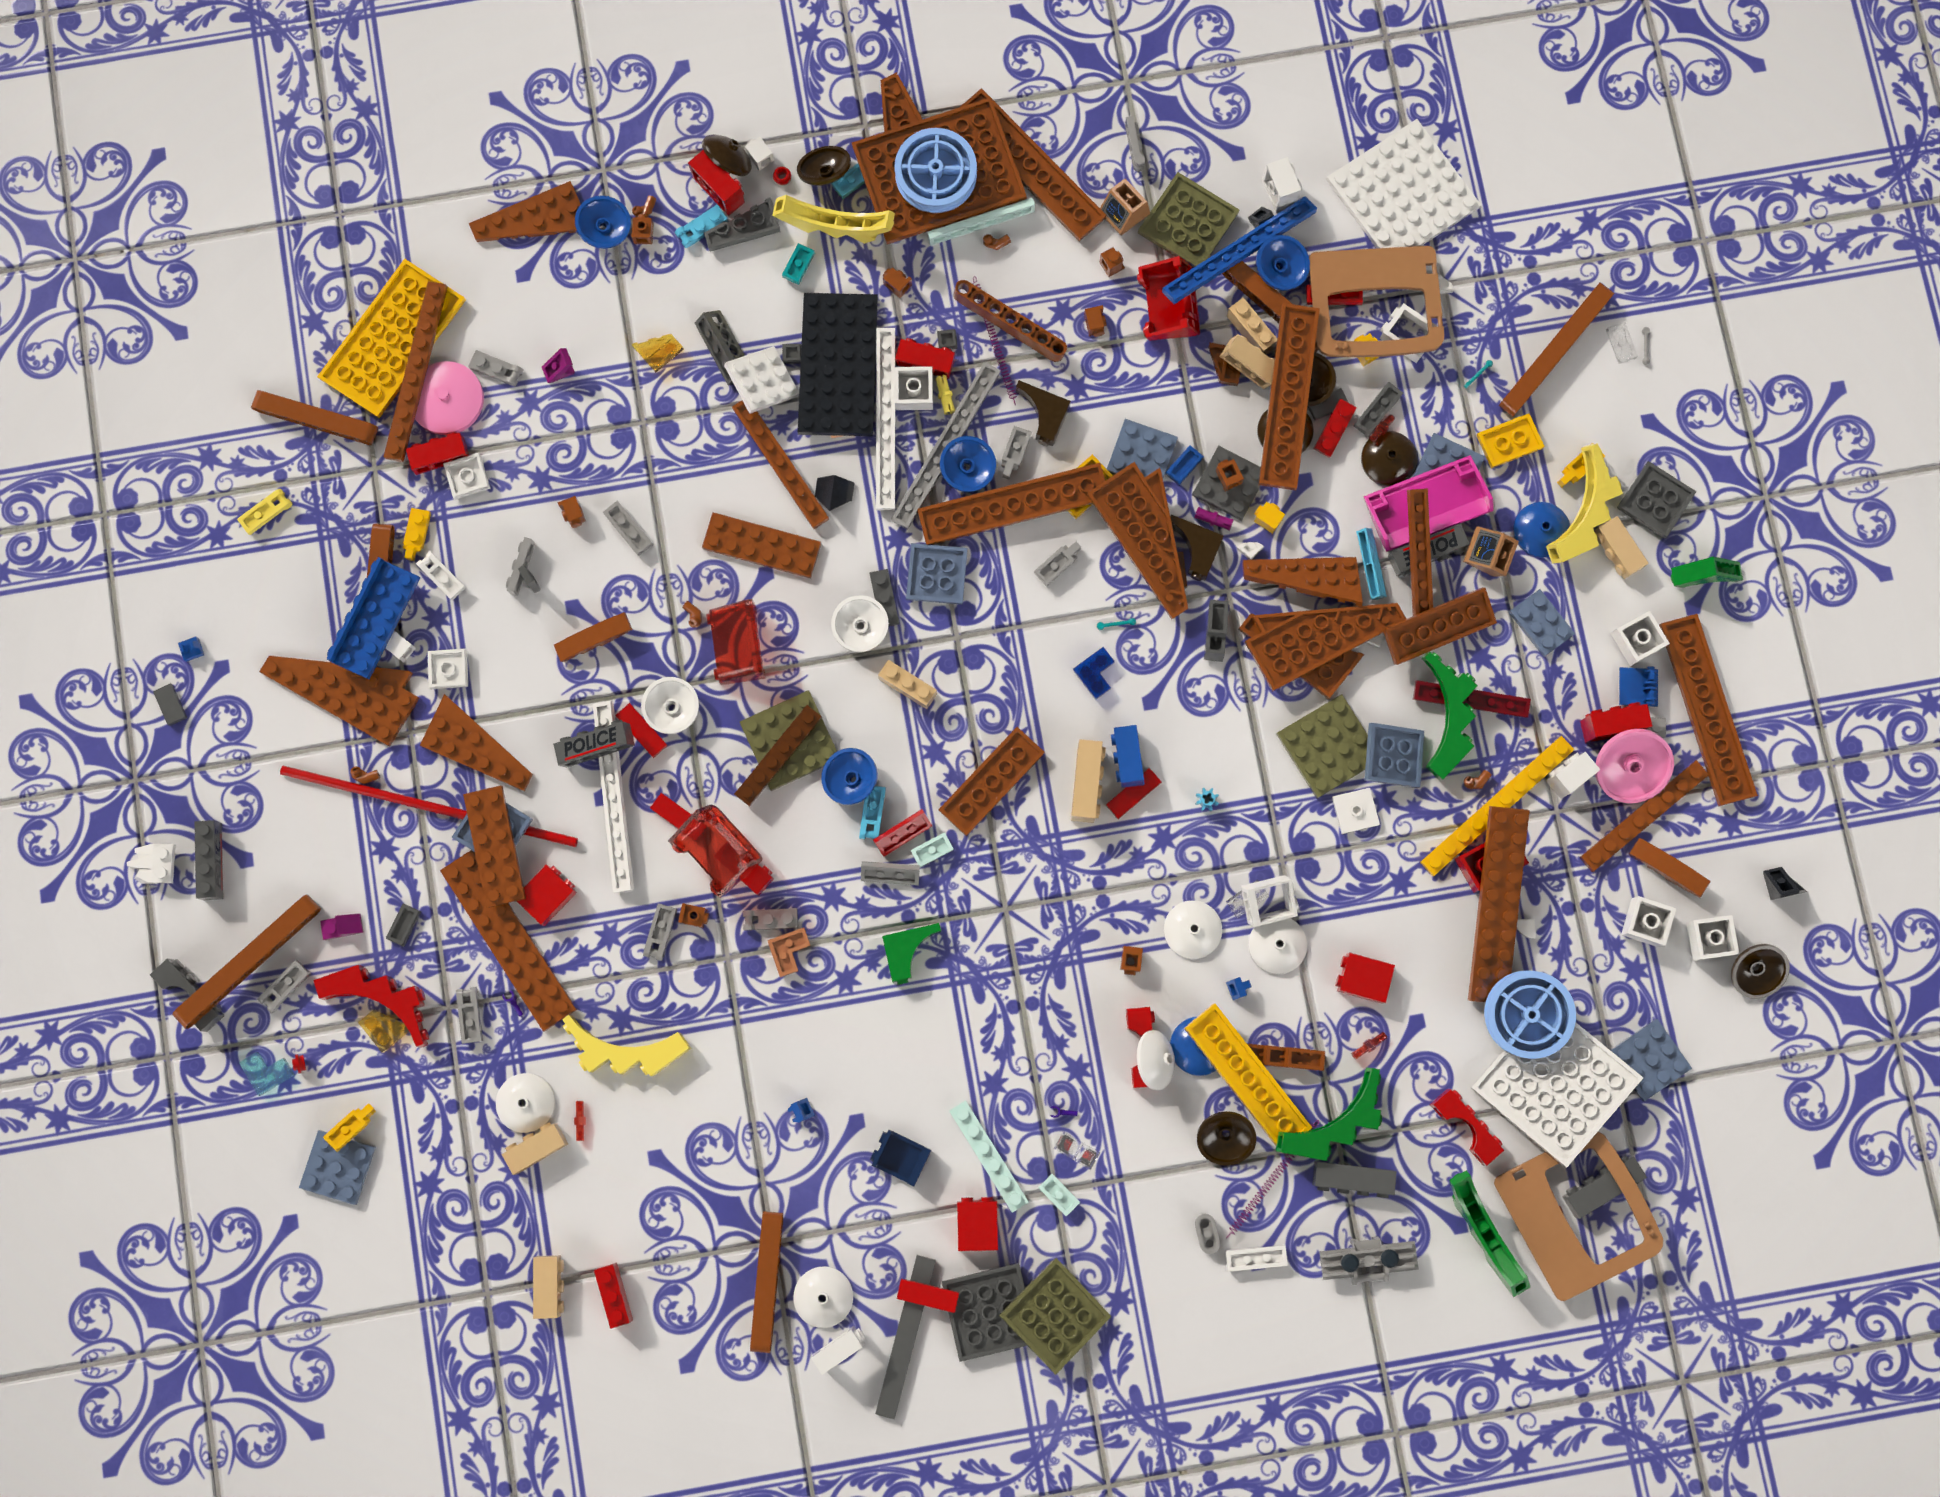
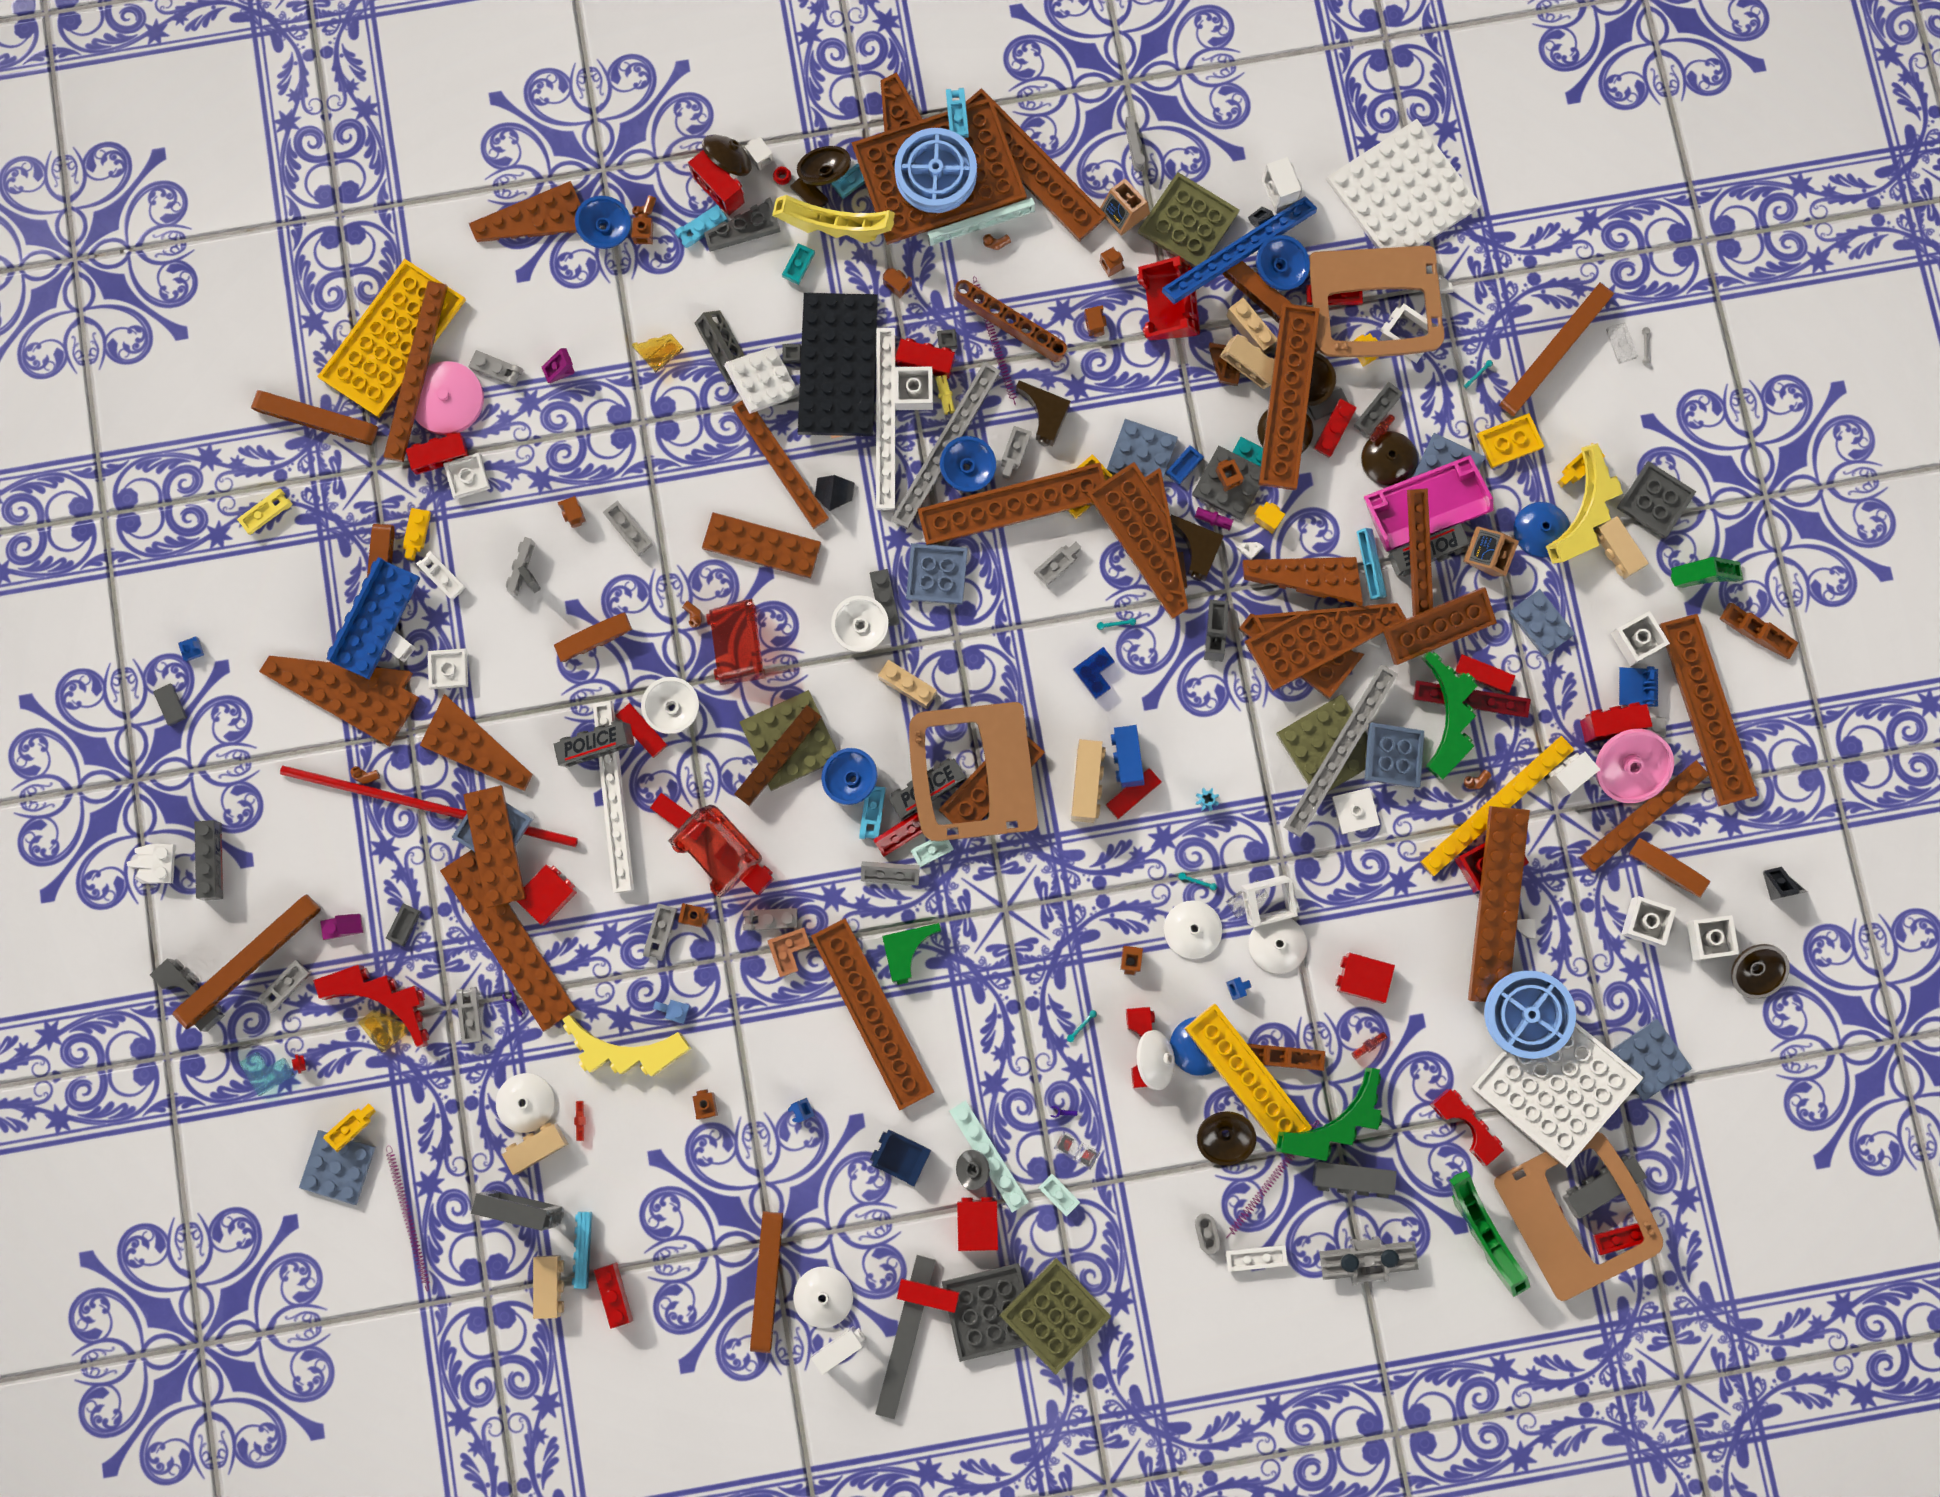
none -> magenta piece [386,1145,430,1291]
none -> dark grey window [471,1190,564,1231]
none -> medium azure piece [572,1212,592,1289]
none -> medium blue plate [653,1000,690,1024]
none -> dark orange brick [692,1089,718,1120]
none -> dark brown tile [790,178,829,207]
none -> dark orange plate [811,918,934,1111]
none -> dark grey brick [889,758,967,821]
none -> medium nougat door [909,702,1038,841]
none -> medium azure plate [946,88,969,138]
none -> dark grey dish [956,1150,990,1190]
none -> teal hinge [1067,1010,1097,1042]
none -> teal hinge [1178,872,1217,891]
none -> teal plate [1233,437,1263,467]
none -> light grey plate [1283,664,1398,837]
none -> red tile [1455,654,1516,694]
none -> red plate [1592,1223,1644,1255]
none -> dark orange slope [1720,603,1798,659]

